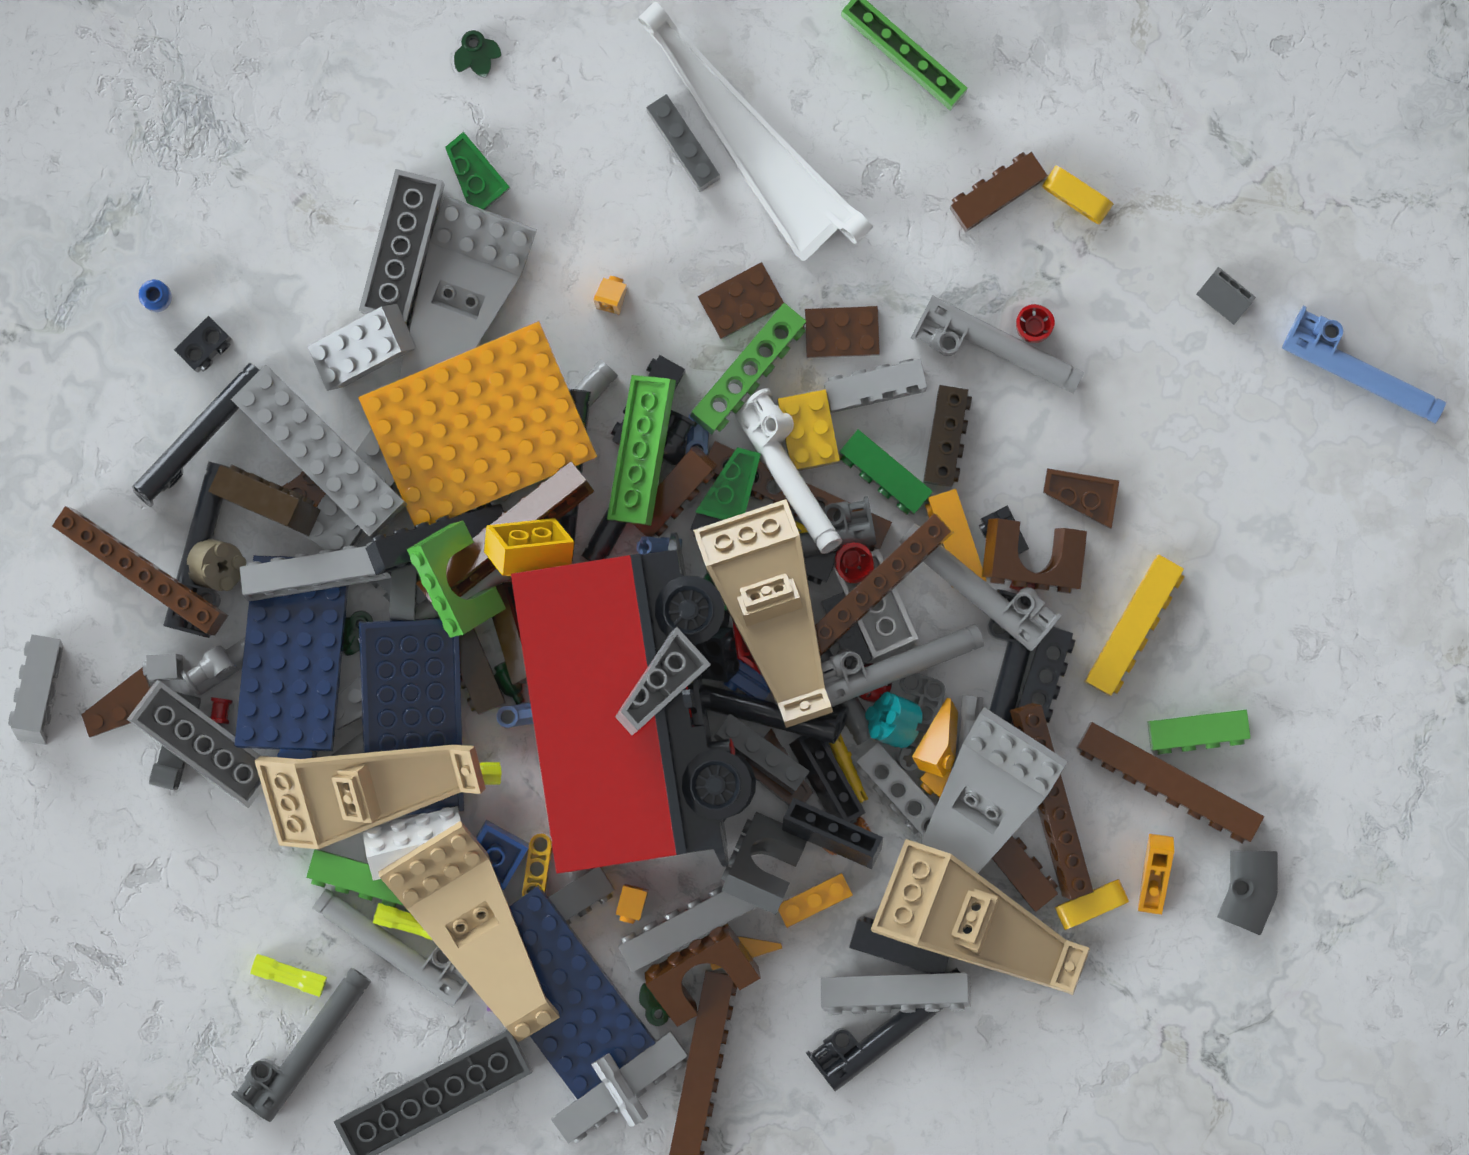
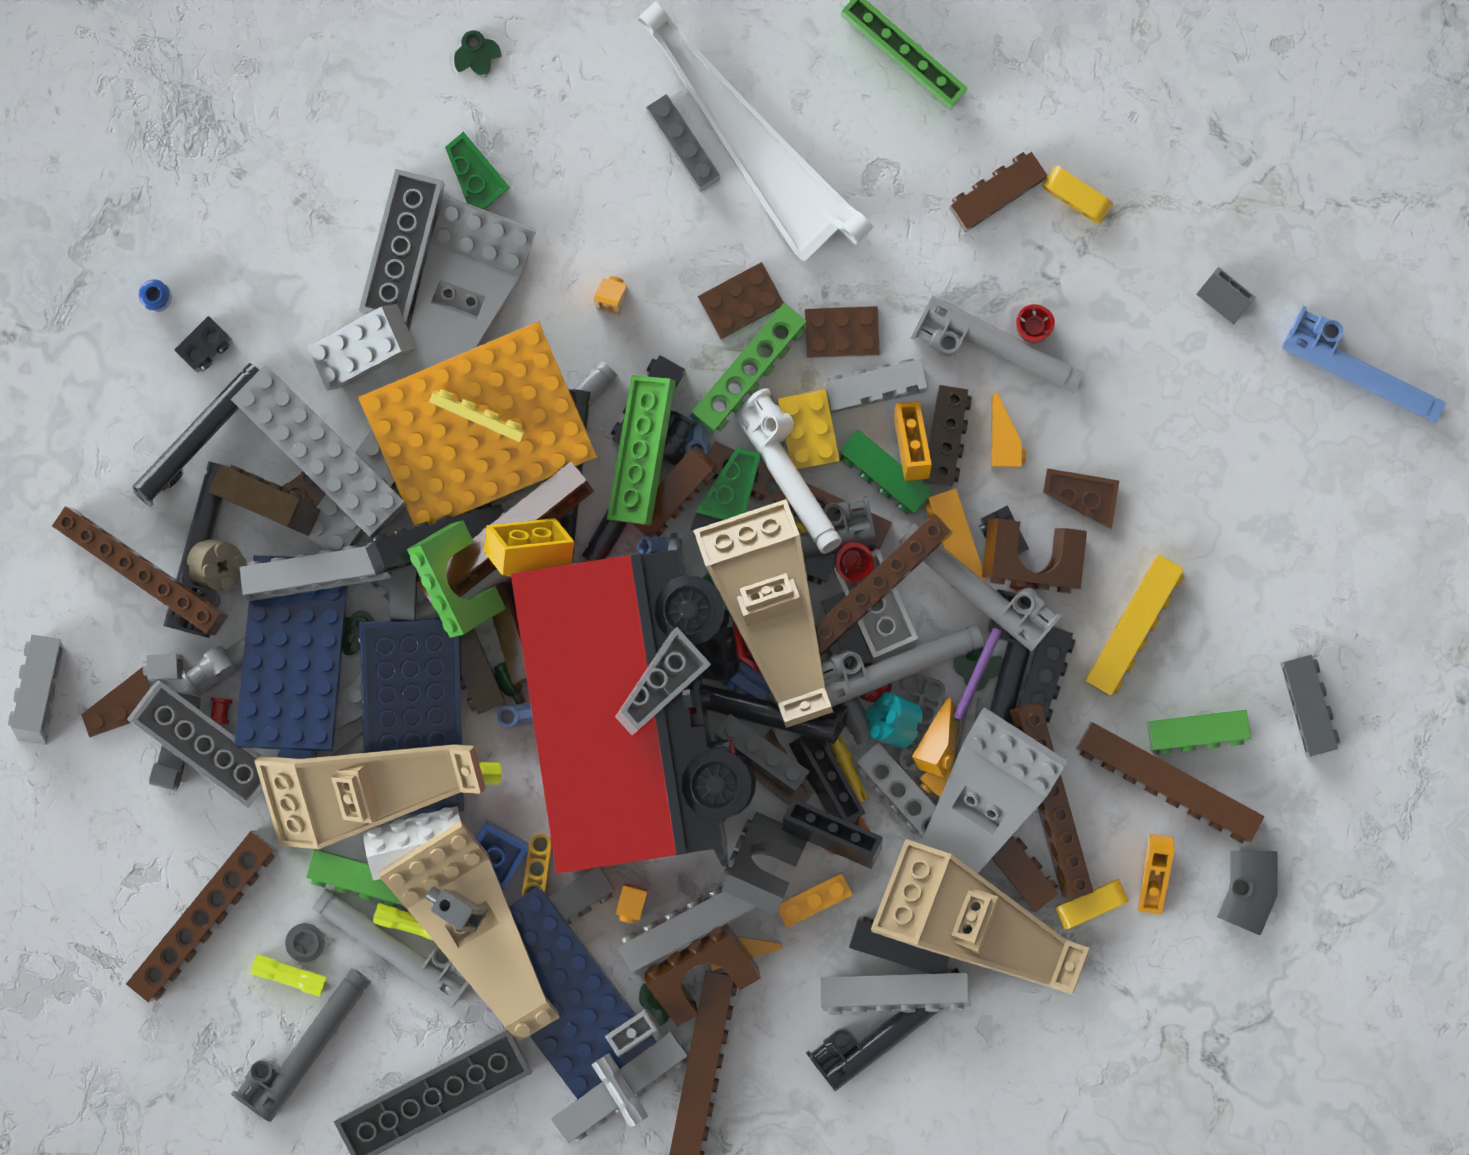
none -> reddish brown brick [126,831,276,1003]
none -> dark grey gear [285,923,325,962]
none -> dark grey torso [426,886,488,932]
none -> light yellow plate [429,389,525,442]
none -> light grey brick [605,1009,660,1057]
none -> light orange brick [893,401,932,481]
none -> dark green plate [953,647,1002,691]
none -> medium lavender bar [954,627,1002,721]
none -> light orange slope [991,393,1026,468]
none -> dark grey brick [1280,655,1340,757]

